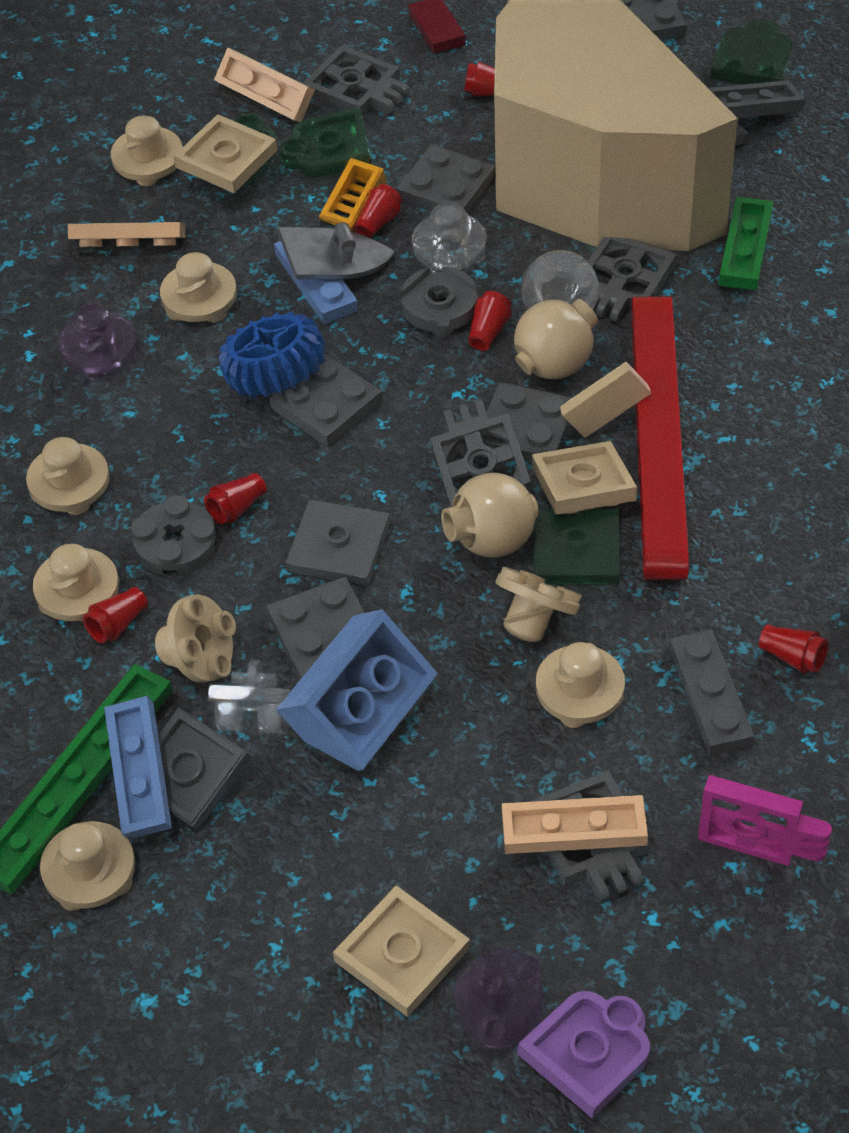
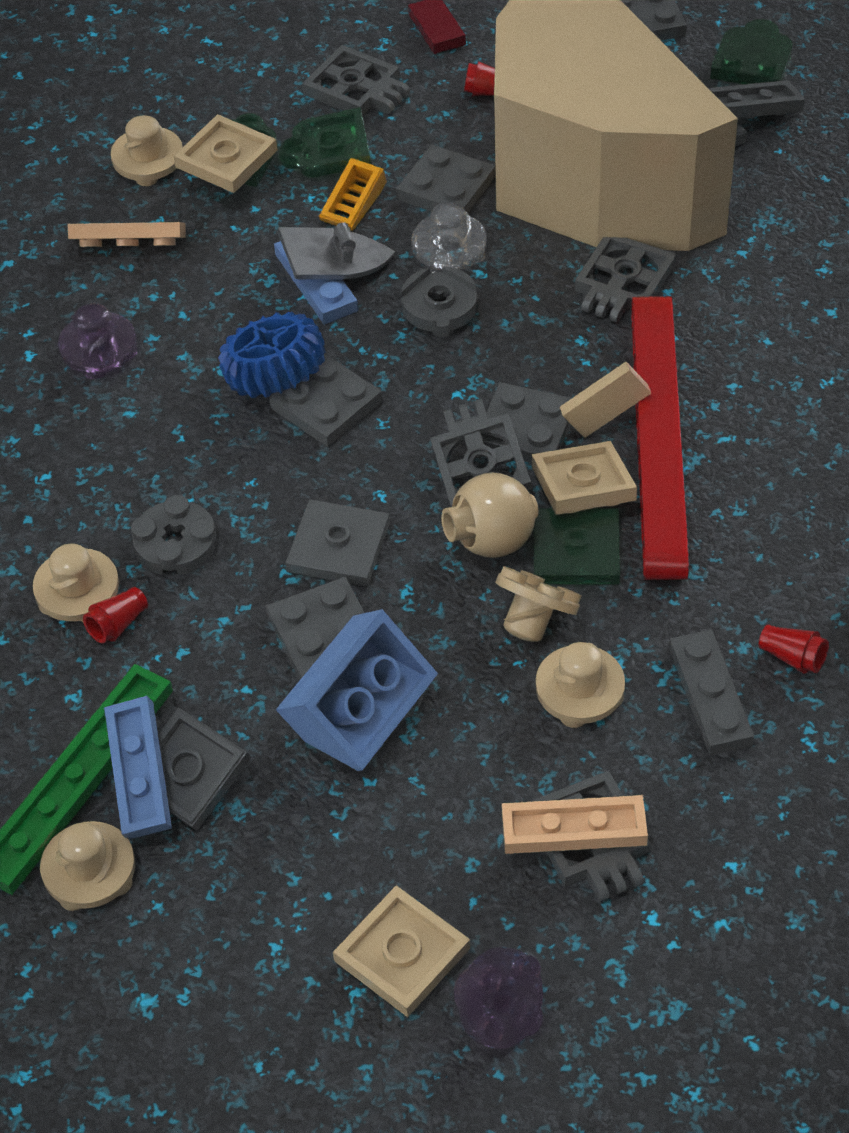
tan plate [26,437,110,515] -> none
tan plate [155,594,236,683] -> none
tan plate [160,252,237,323] -> none
red cone [204,473,267,524] -> none
clear hips [208,660,291,734] -> none
light nougat plate [214,47,315,122] -> none
red cone [353,184,403,239] -> none
red cone [467,291,512,351] -> none
tan brick [514,298,599,380] -> none
medium lavender plate [517,991,650,1119] -> none
clear plate [521,250,599,310] -> none
dark pink piece [698,775,832,866] -> none
green plate [719,196,773,291] -> none

